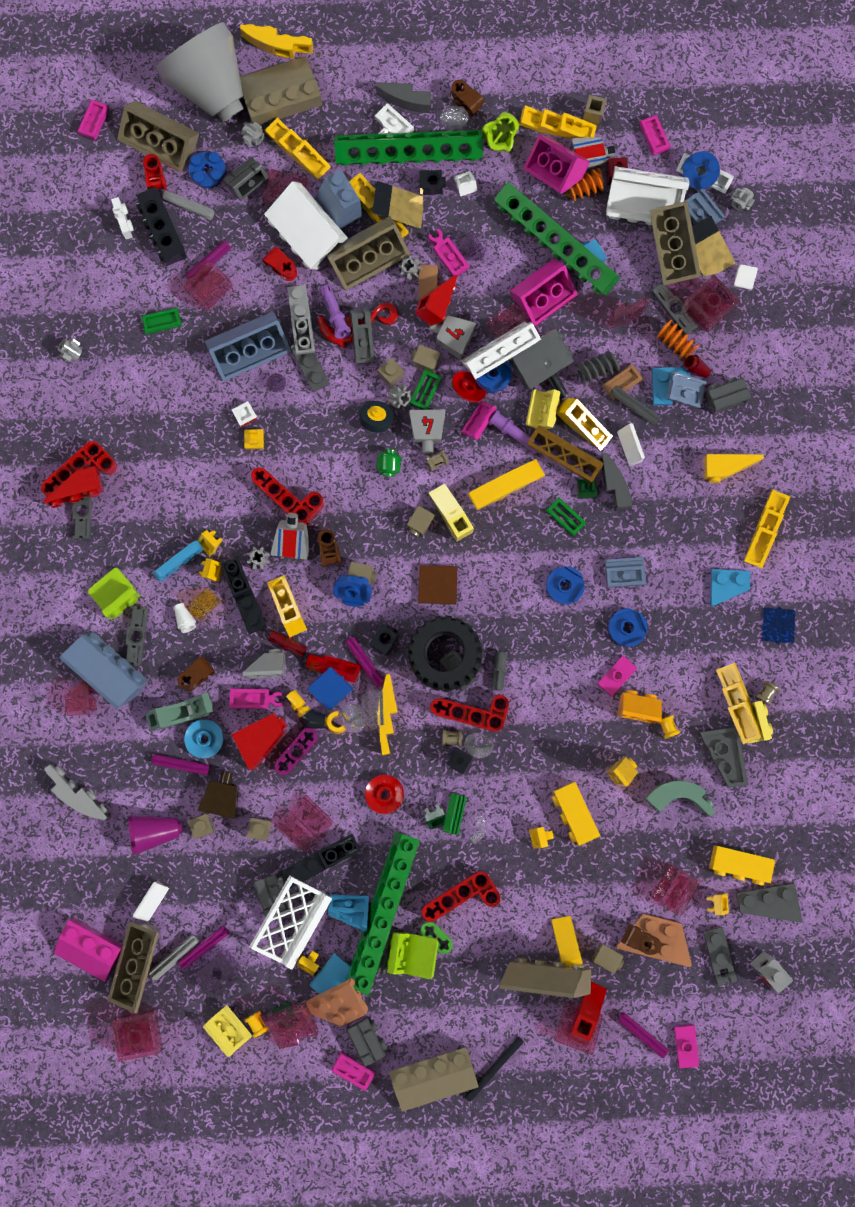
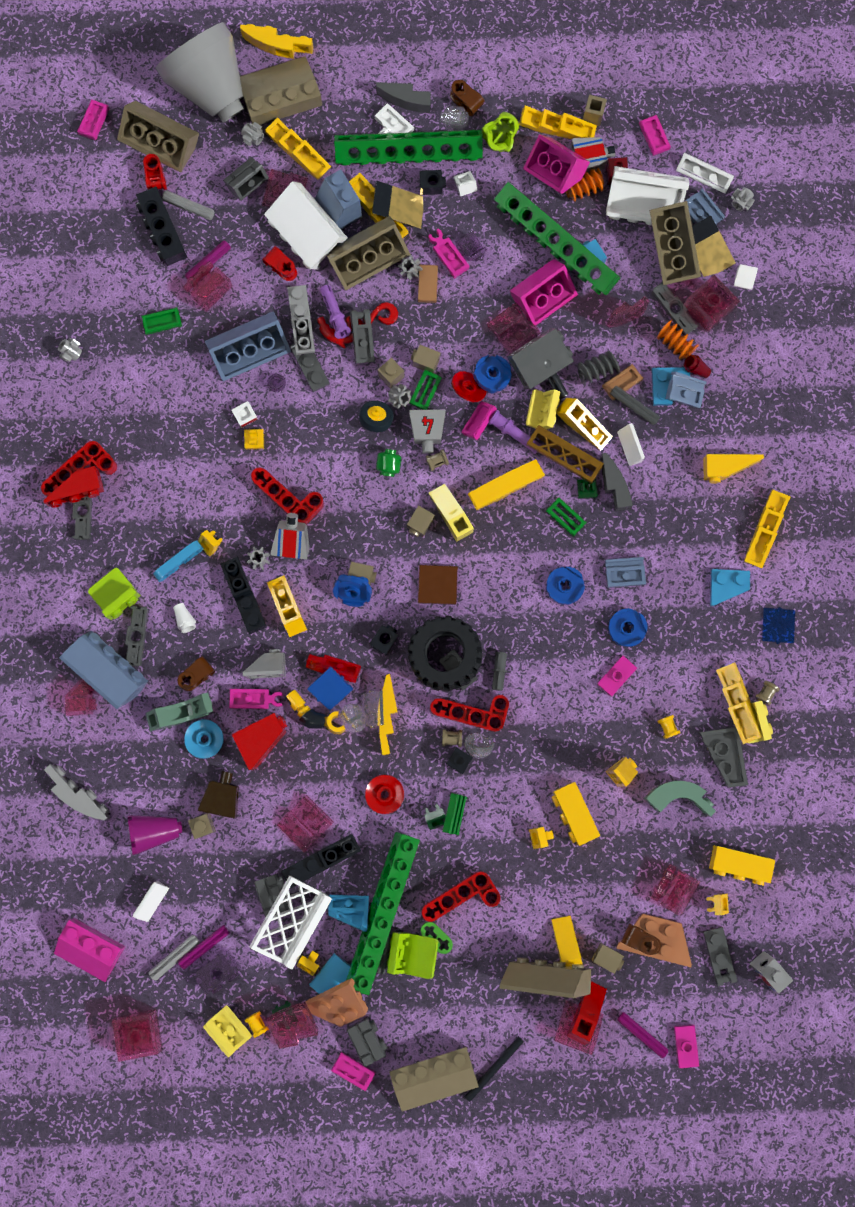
dark tan slope [107,921,160,1013] -> none
white plate [111,197,134,239] -> none
magenta axle [152,754,209,775] -> none
clear yellow bracket [188,588,221,622] -> none
blue plate [189,151,226,188] -> none
yellow tile [199,558,222,582] -> none
dark tan brick [247,817,273,841] -> none
dark red pin [268,630,308,657] -> none
magenta beam [274,728,318,775] -> none
reddish brown piece [318,529,342,567] -> none
magenta axle [346,637,385,688] -> none
red slope [415,275,458,326] -> none
light grey torso [429,316,476,360] -> none
white fence [461,322,541,379] -> none
clear arm [469,815,488,845] -> none
light orange slope [617,690,662,724] -> none
blue plate [683,151,720,190] -> none
dark grey brick [705,377,751,415] -> none
dark grey wing [736,883,803,923] -> none

